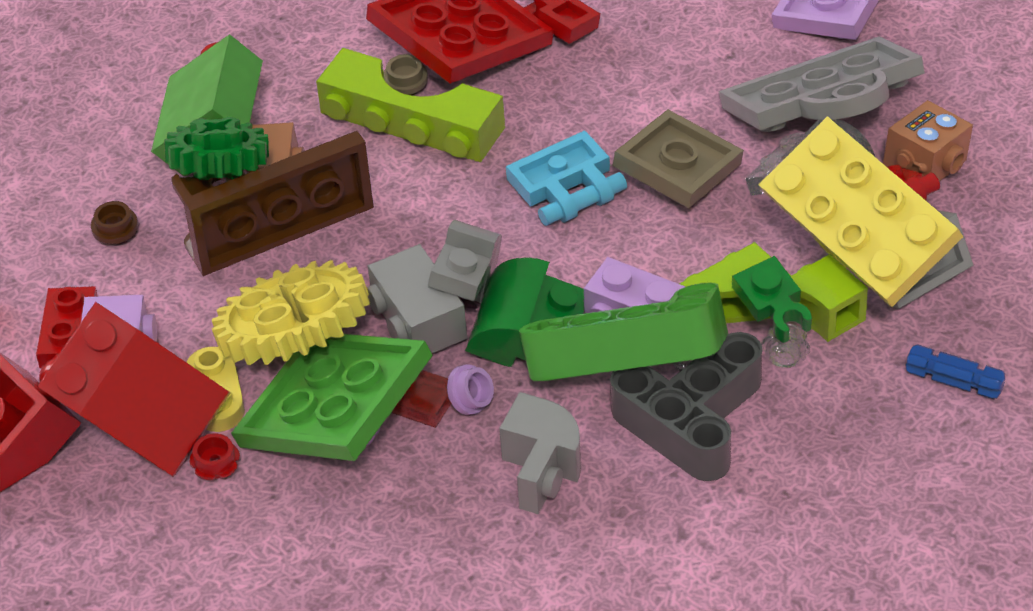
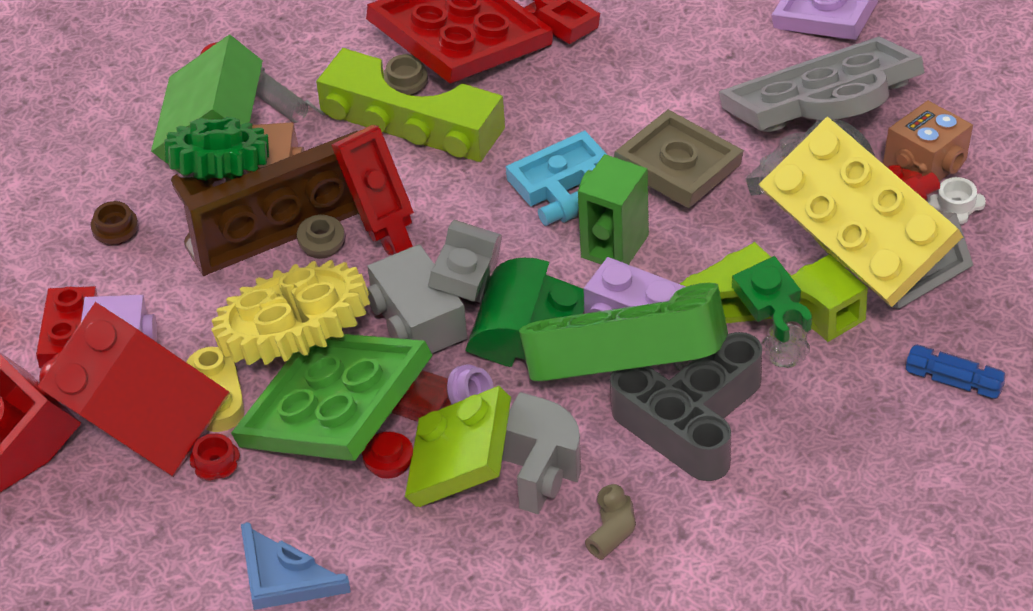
none -> medium blue tile [241,522,351,610]
none -> light grey piece [256,67,325,123]
none -> dark tan plate [297,215,345,259]
none -> red hinge [331,125,414,256]
none -> red plate [362,431,413,479]
none -> lime plate [405,386,511,507]
none -> bright green brick [578,154,649,265]
none -> dark tan arm [585,484,636,560]
none -> white plate [928,177,986,224]

